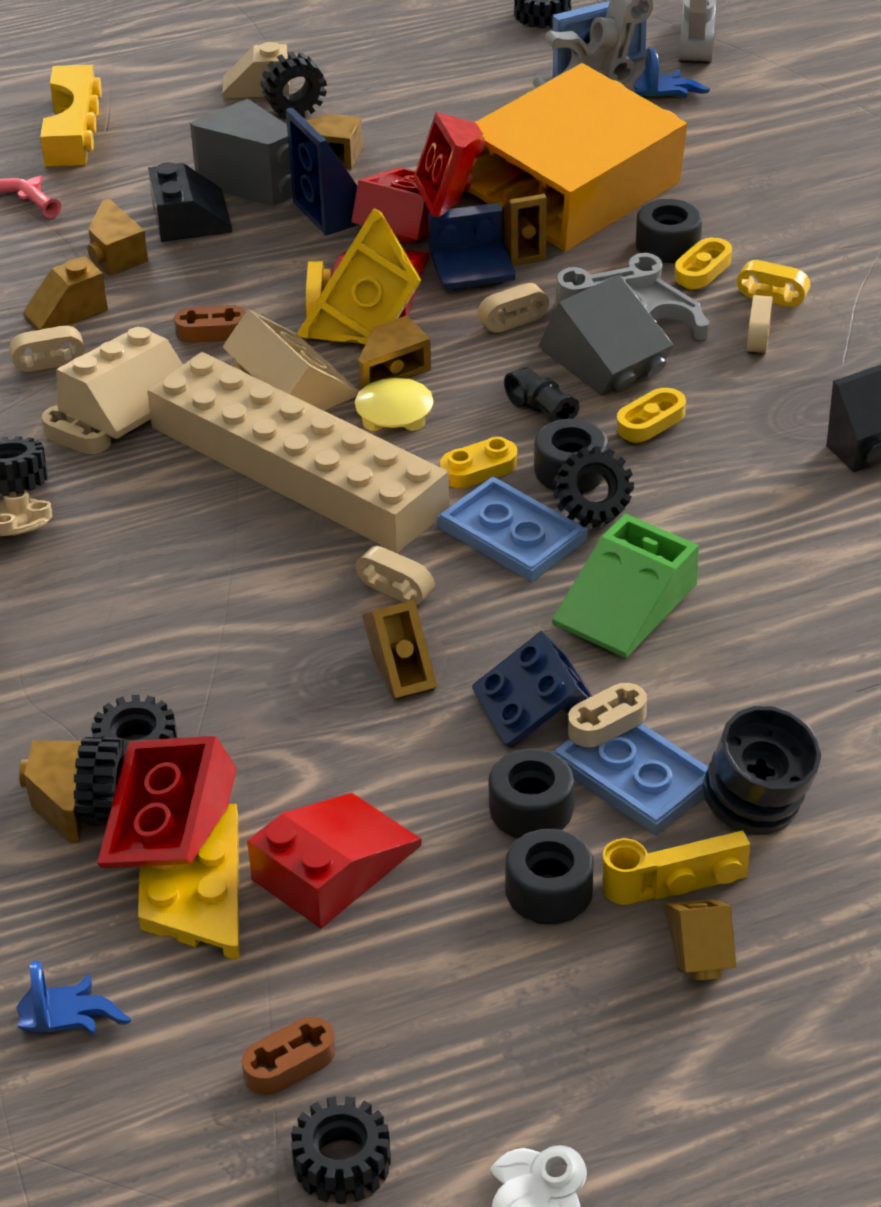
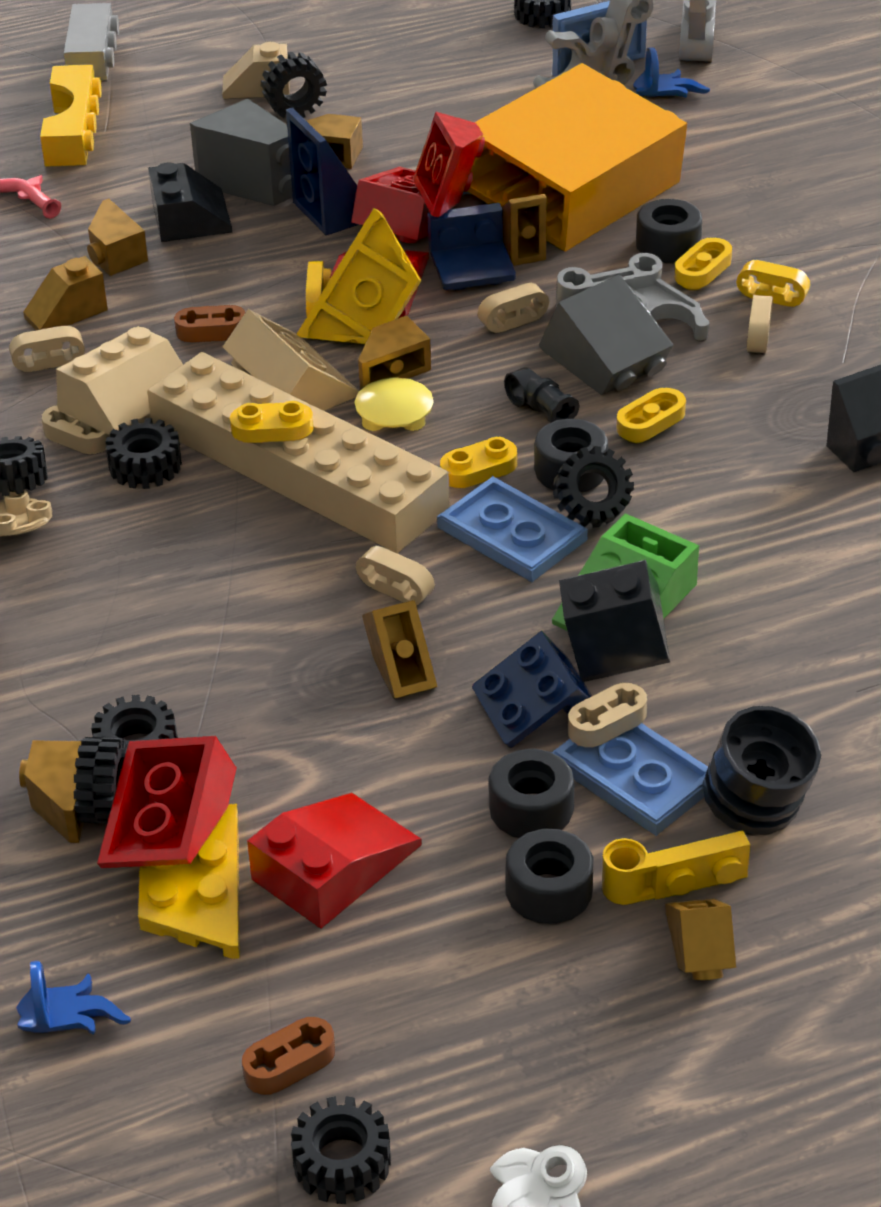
none -> light grey brick [64,3,119,81]
none -> black tyre [105,418,182,489]
none -> yellow plate [230,401,314,443]
none -> black slope [559,560,670,682]

